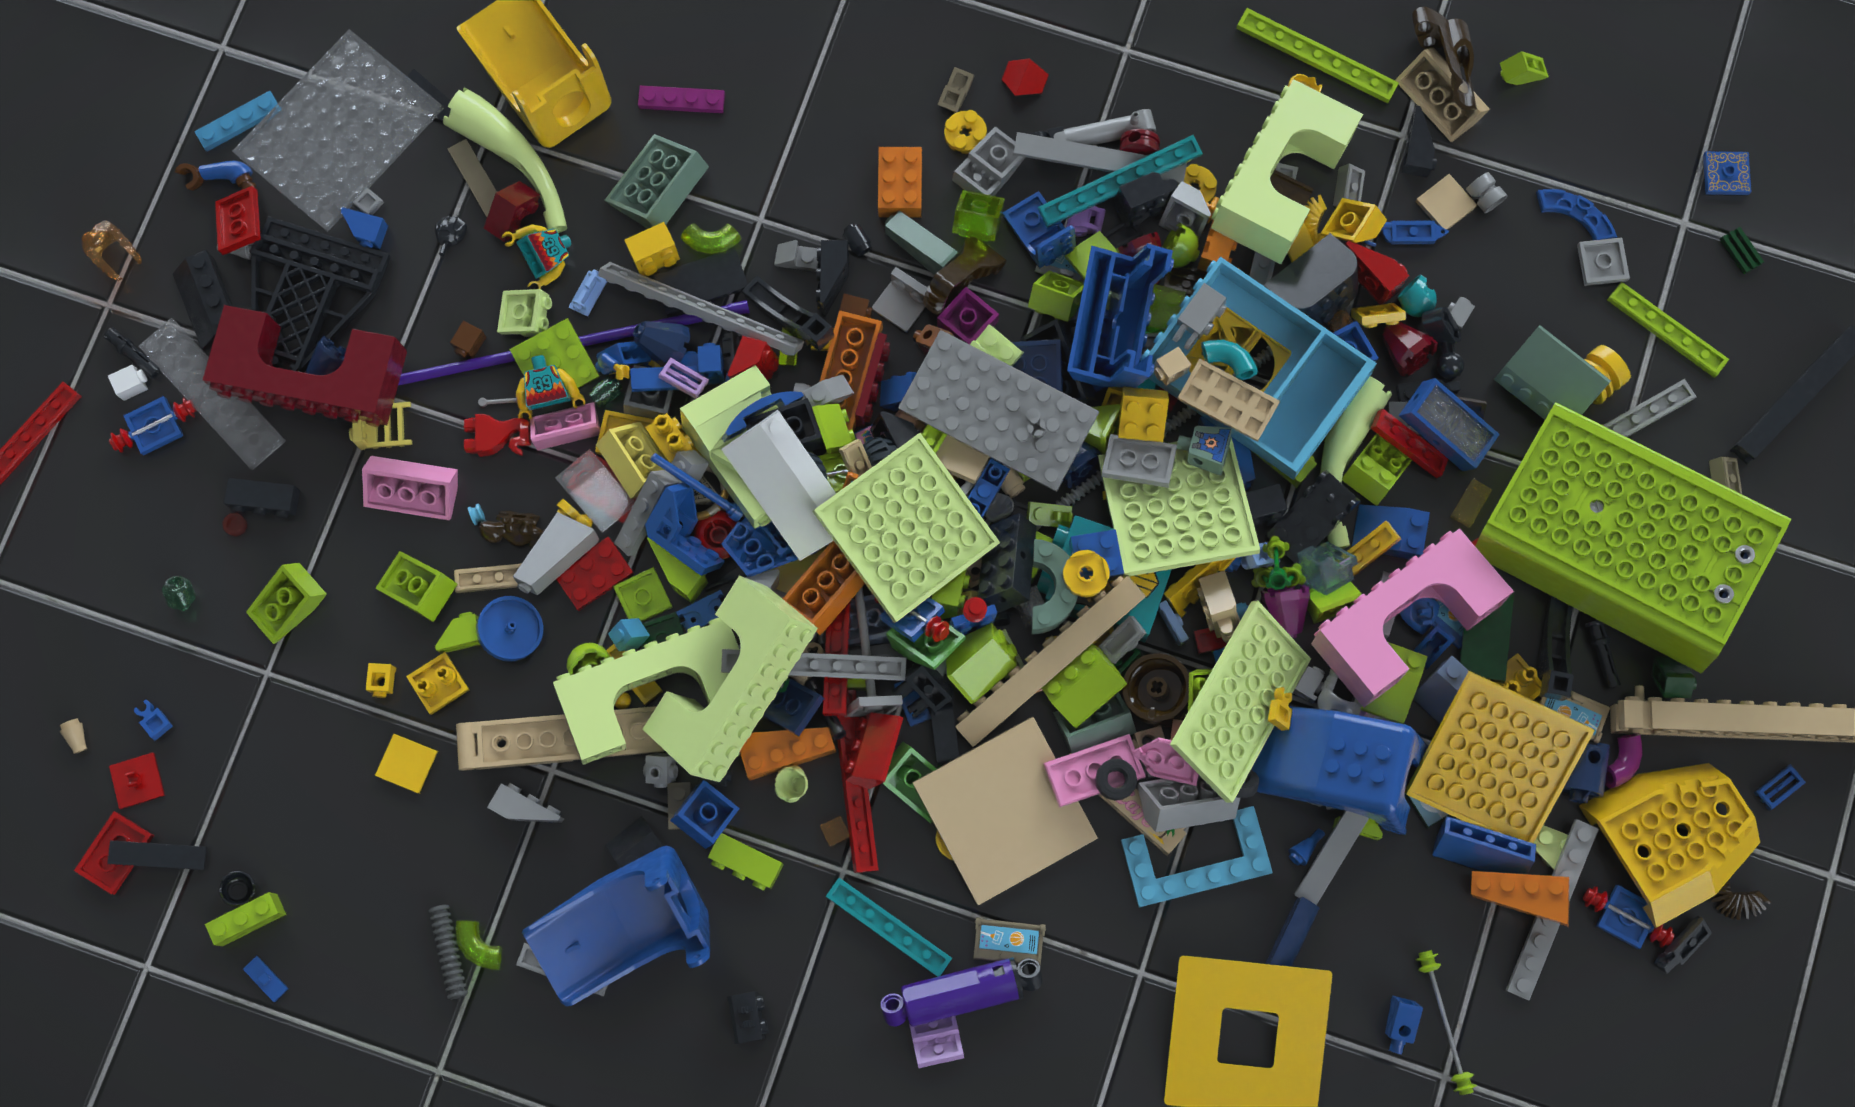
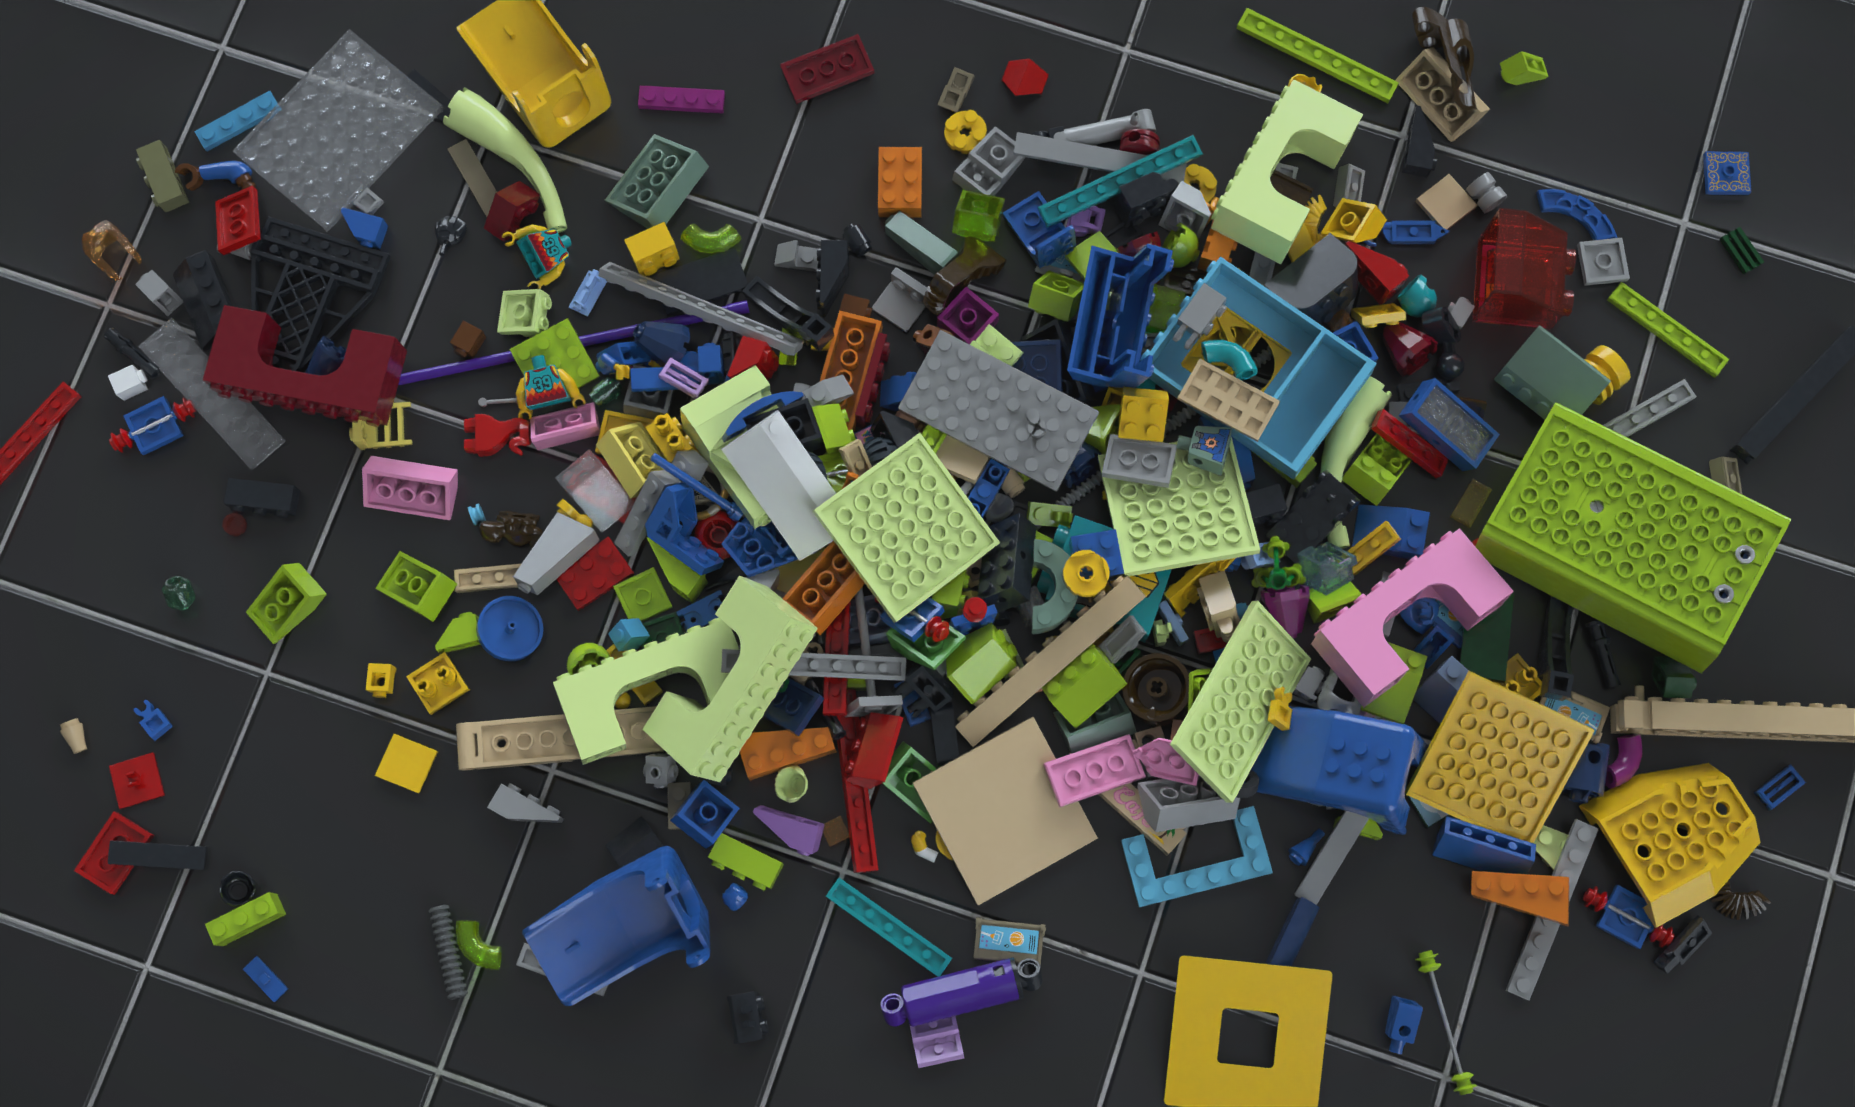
black tyre [1095,759,1137,801] -> none
tan brick [1154,346,1191,386] -> none
none -> light grey brick [135,270,183,316]
none -> olive brick [136,140,189,212]
none -> blue piece [722,883,748,911]
none -> medium lavender slope [753,805,825,856]
none -> dark red plate [780,34,875,104]
none -> arm [911,831,938,863]
none -> yellowish green plate [1152,620,1173,647]
none -> clear red slope [1473,208,1576,330]

